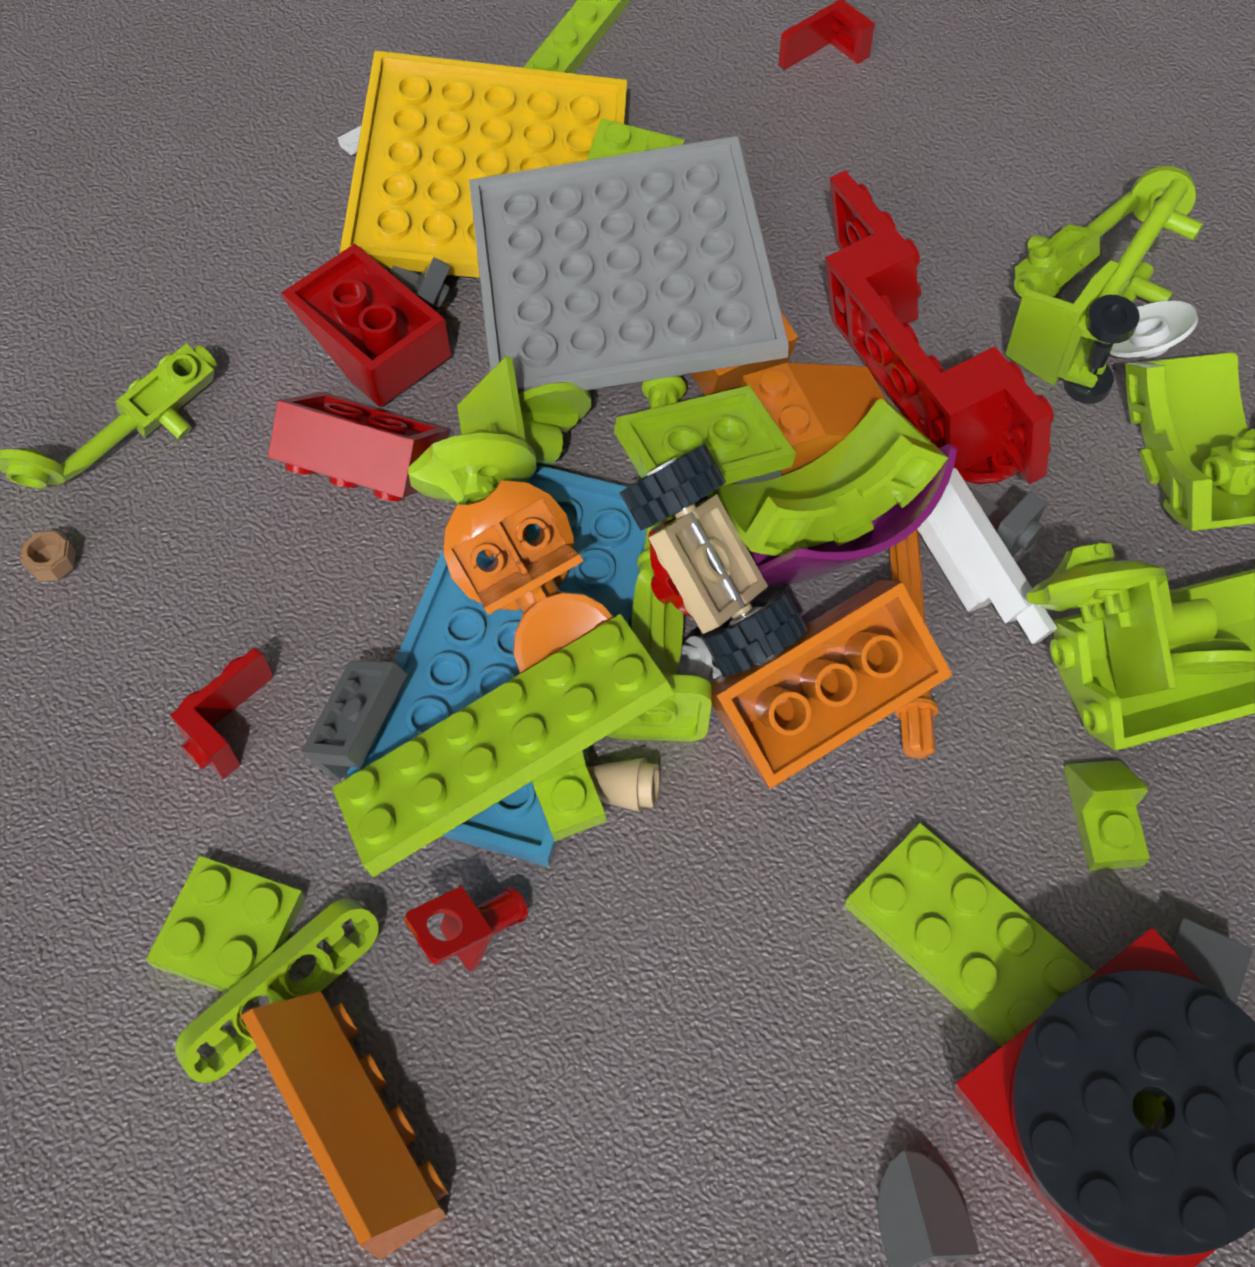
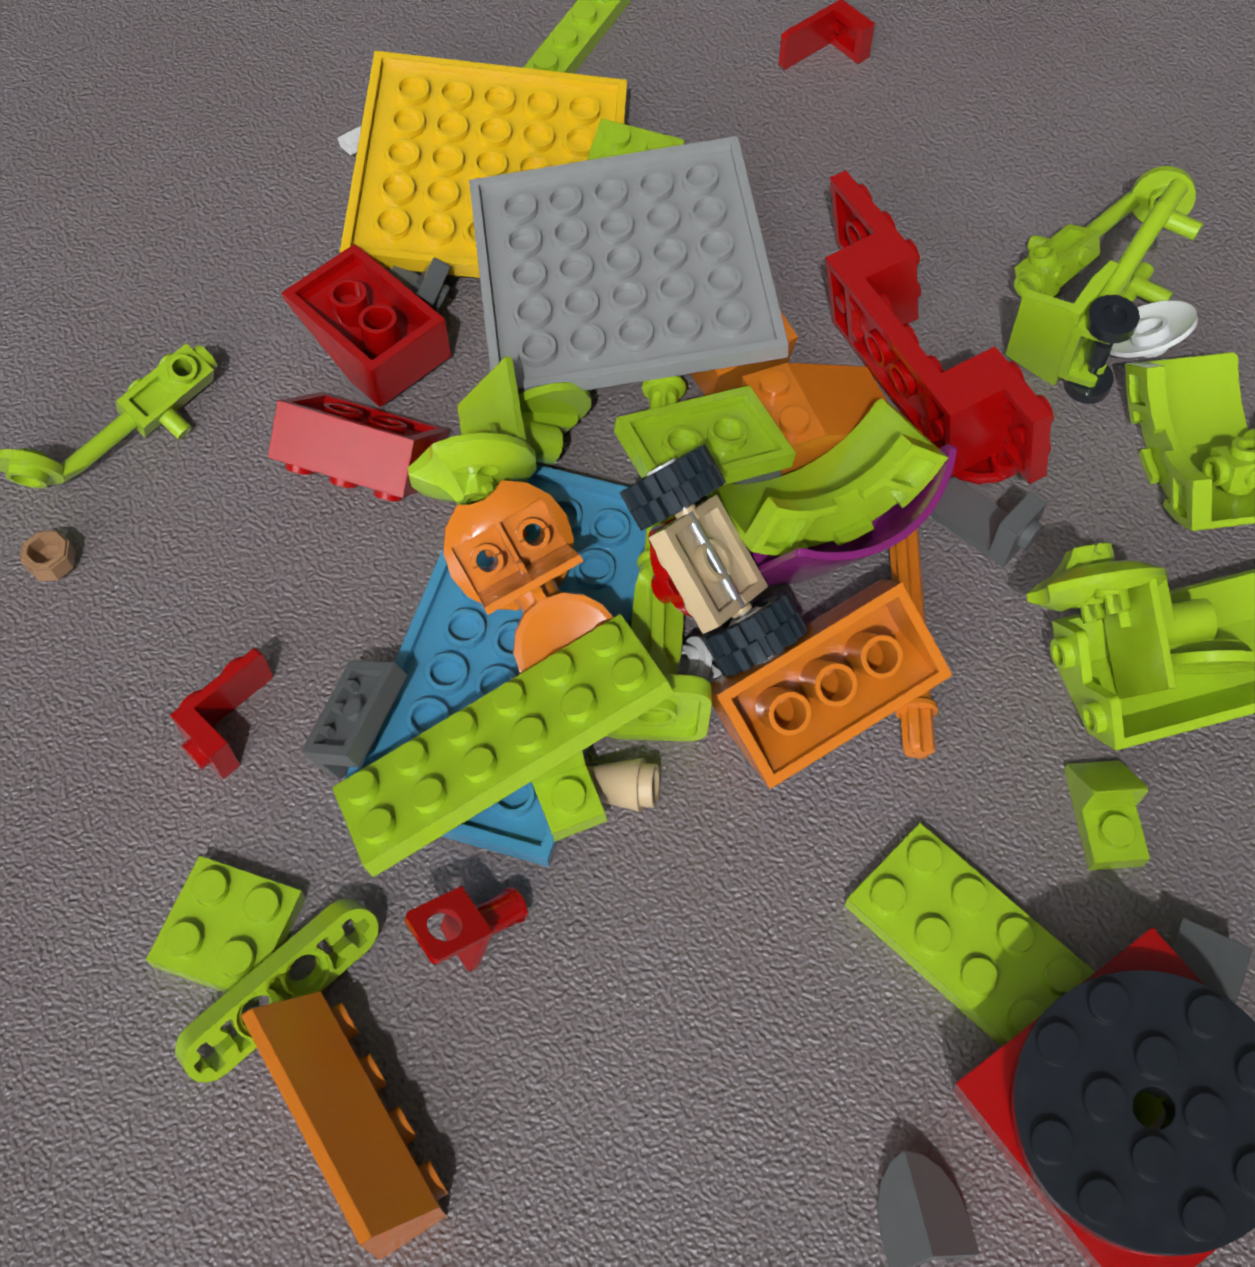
white piece [917,468,1058,644] -> none

